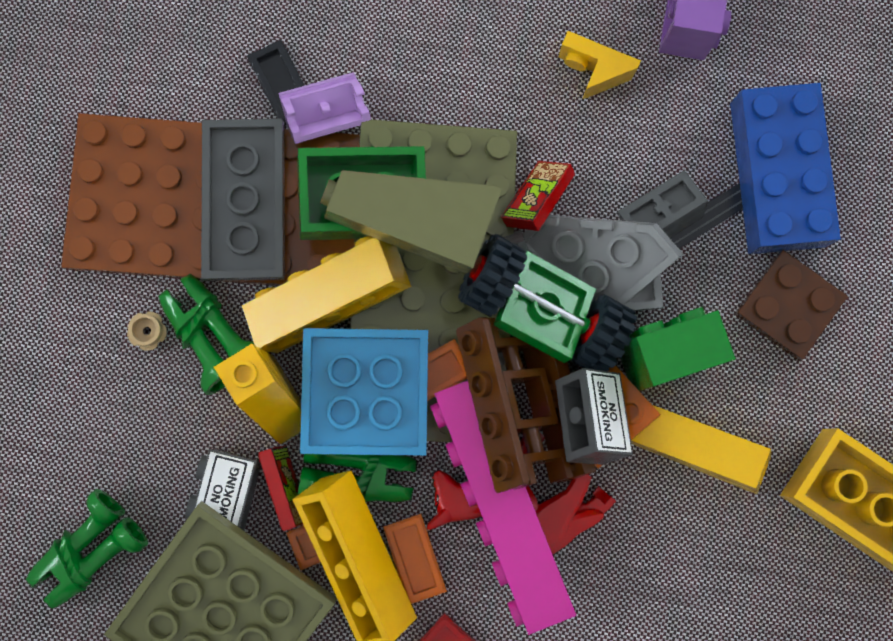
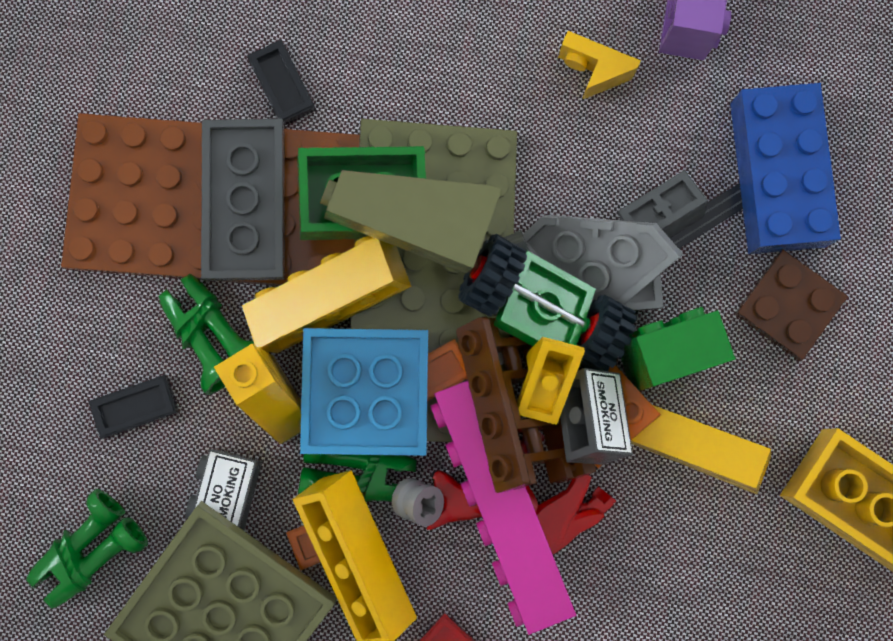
tan plate [127,312,167,351] -> none
red tile [258,445,303,531] -> none
lavender hinge [278,72,371,144] -> none
orange tile [383,513,447,604] -> none
tile [501,161,575,231] -> none
none -> black tile [88,375,180,439]
none -> light grey wheel [391,478,444,527]
none -> yellow slope [517,337,585,425]

